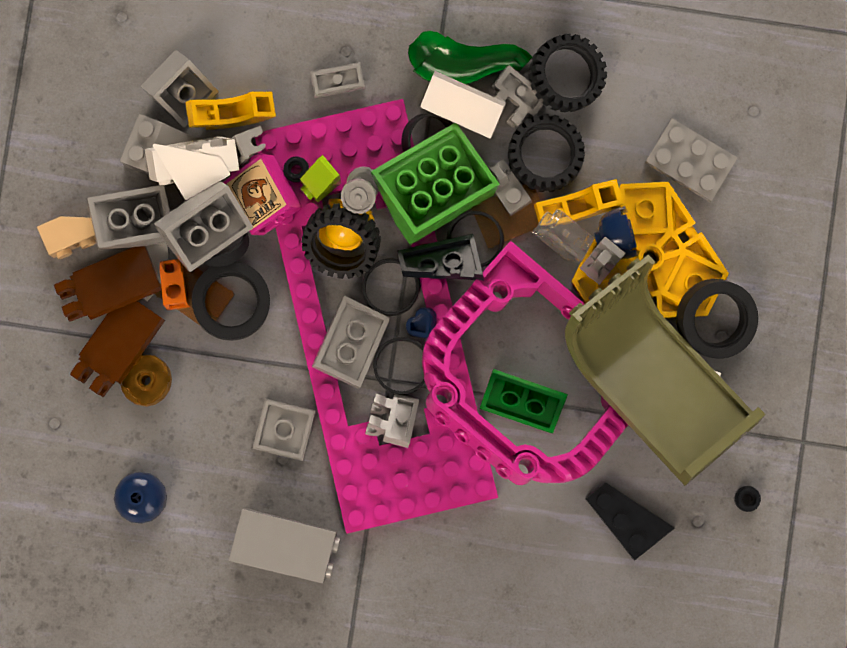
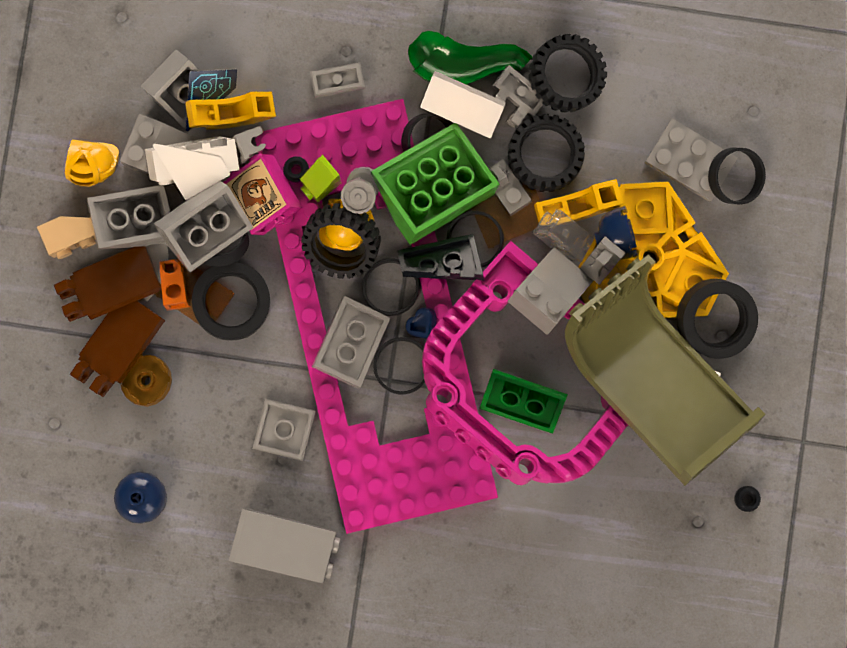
light grey plate [365,393,419,448] -> none
black wing [585,483,675,561] -> none
none -> yellow helmet [65,139,119,187]
none -> sticker [186,69,237,131]
none -> light grey slope [507,247,594,335]
none -> black tyre [708,147,766,205]

